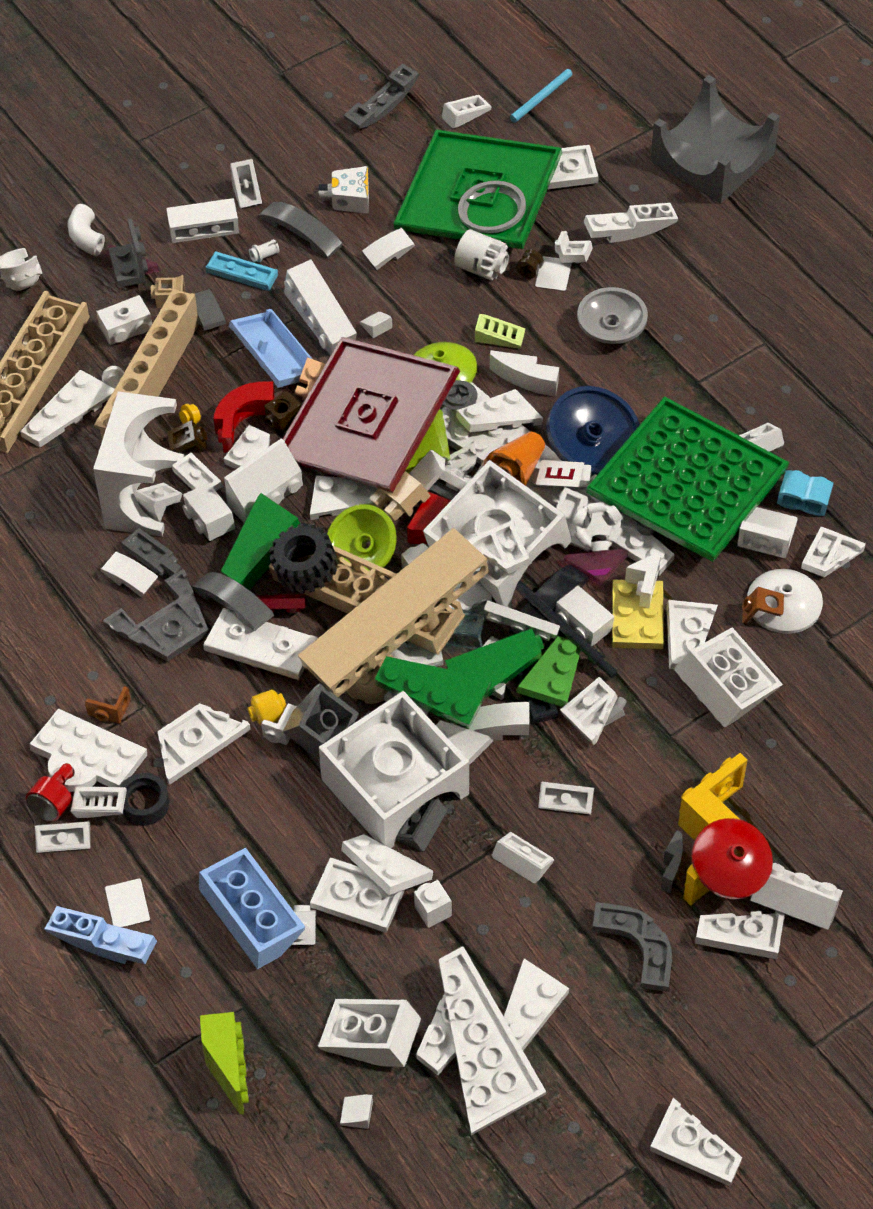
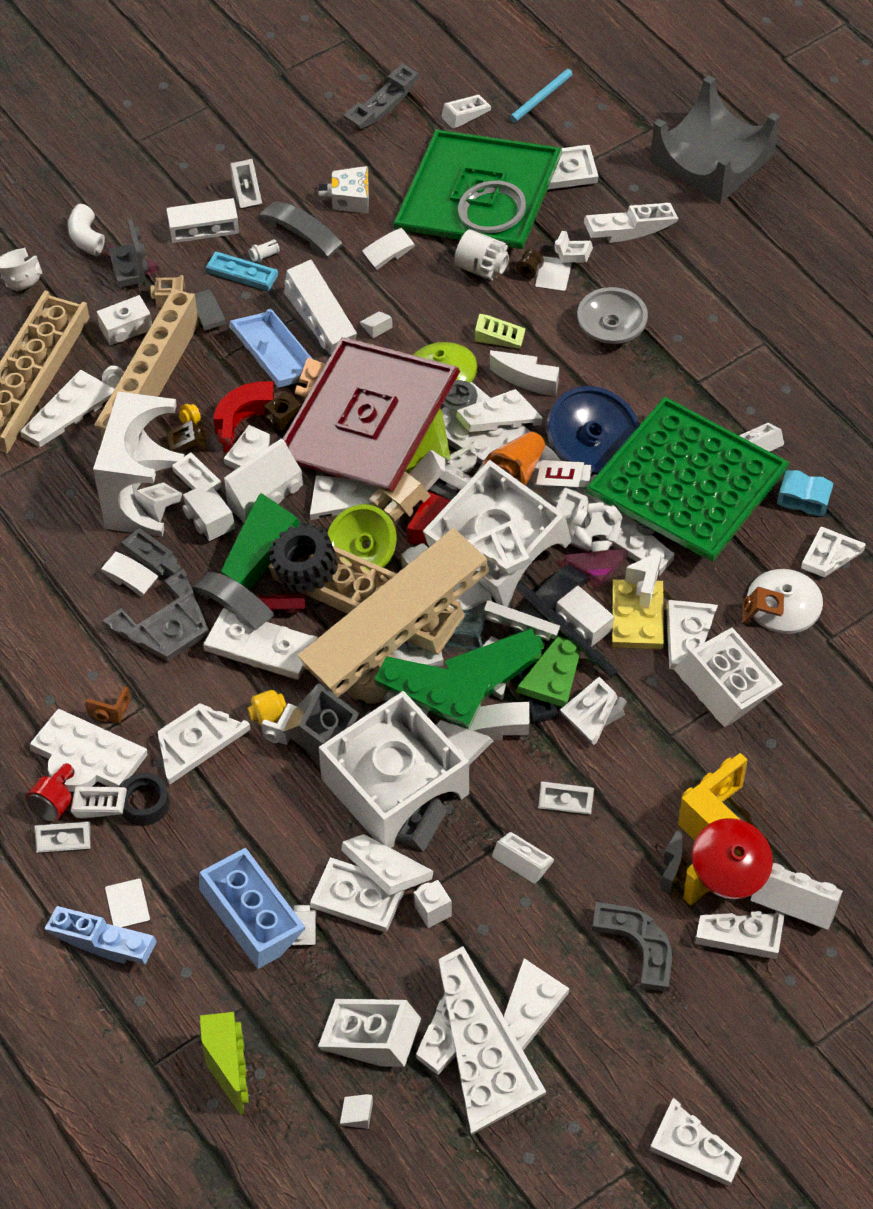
white bracket [737,507,797,558] -> none

